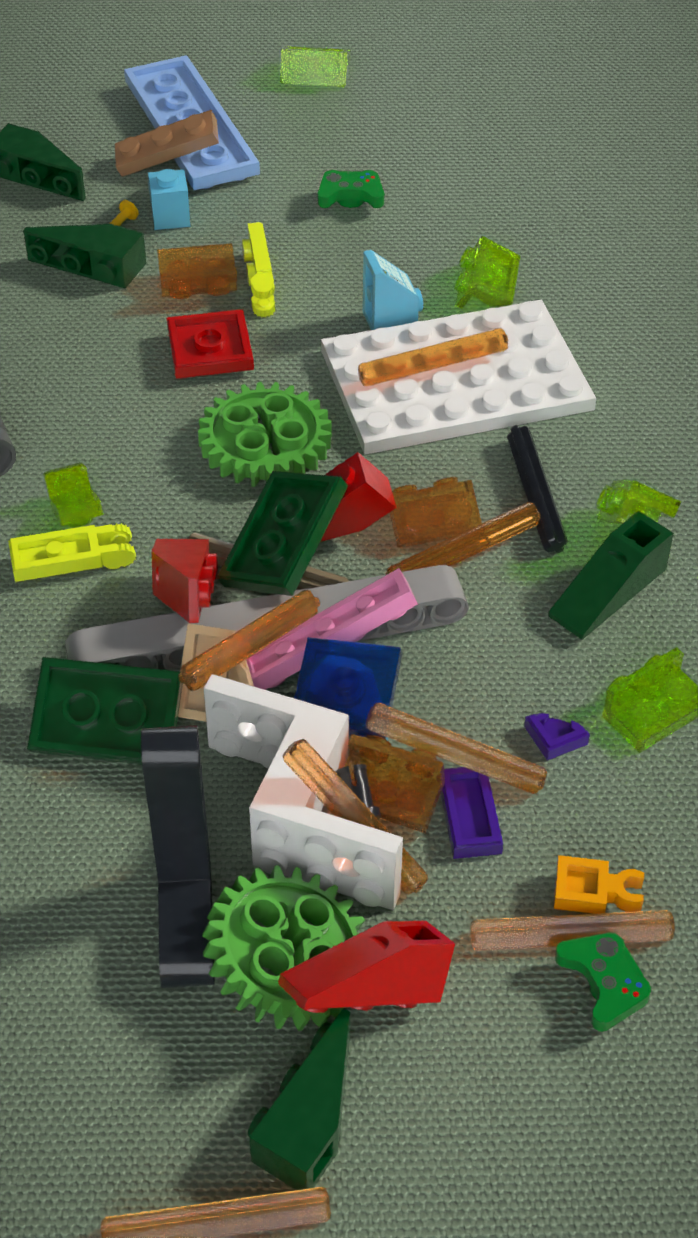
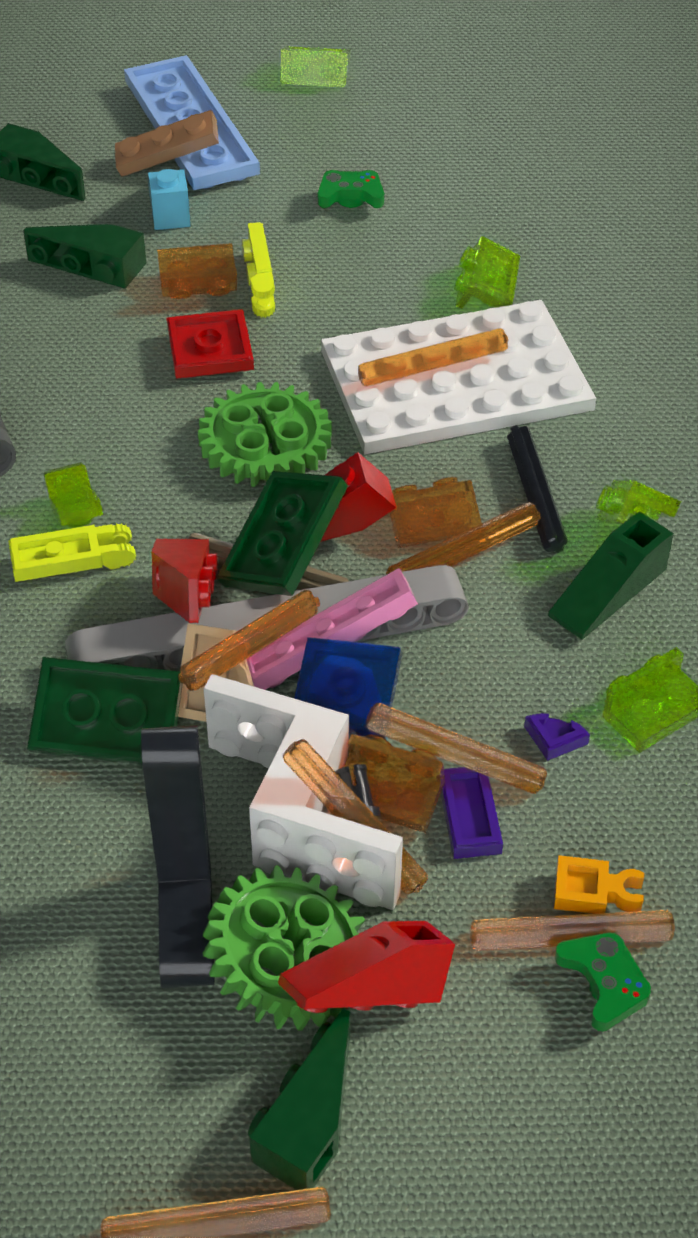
yellow pin [109,200,139,226] -> none
medium azure slope [363,250,423,330] -> none

